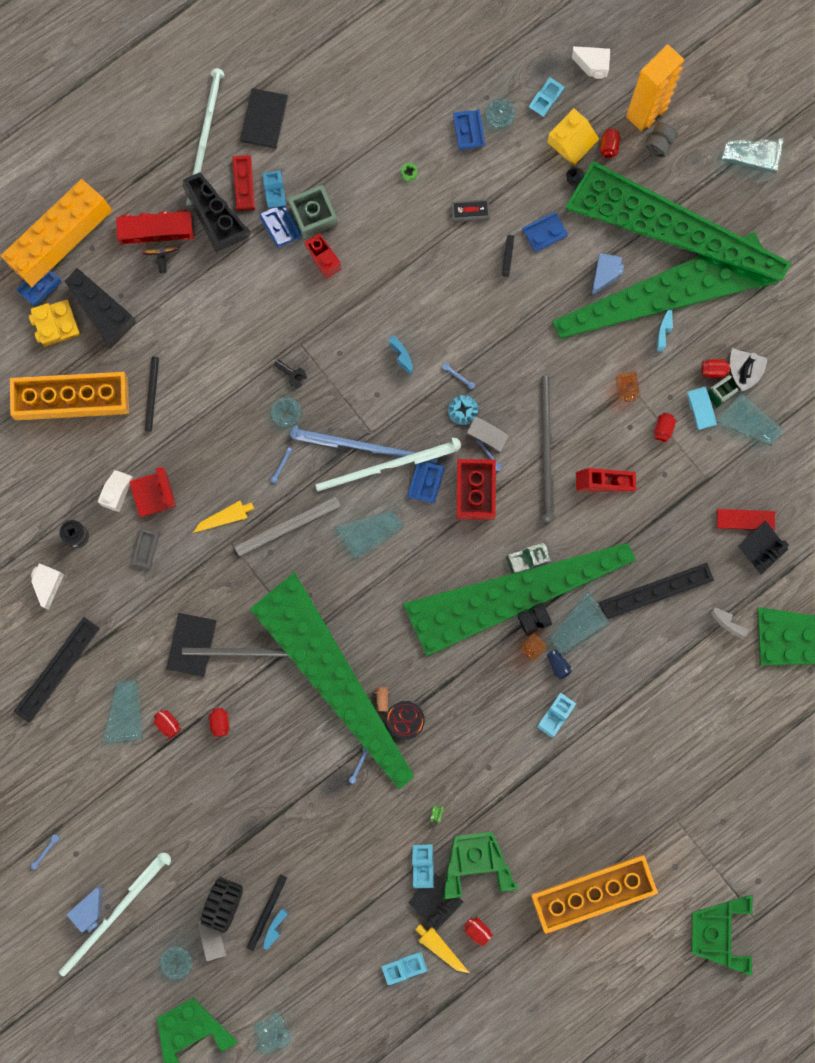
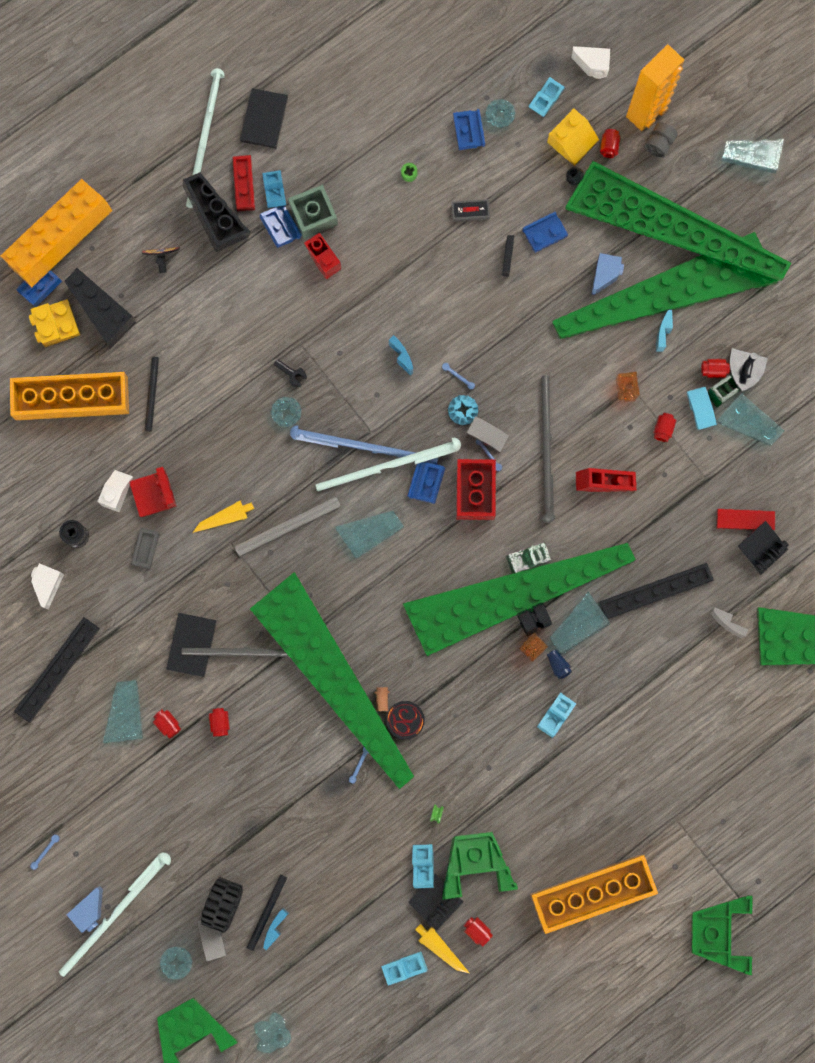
red brick [116,210,194,245] -> none
medium blue hinge [270,447,293,483] -> none

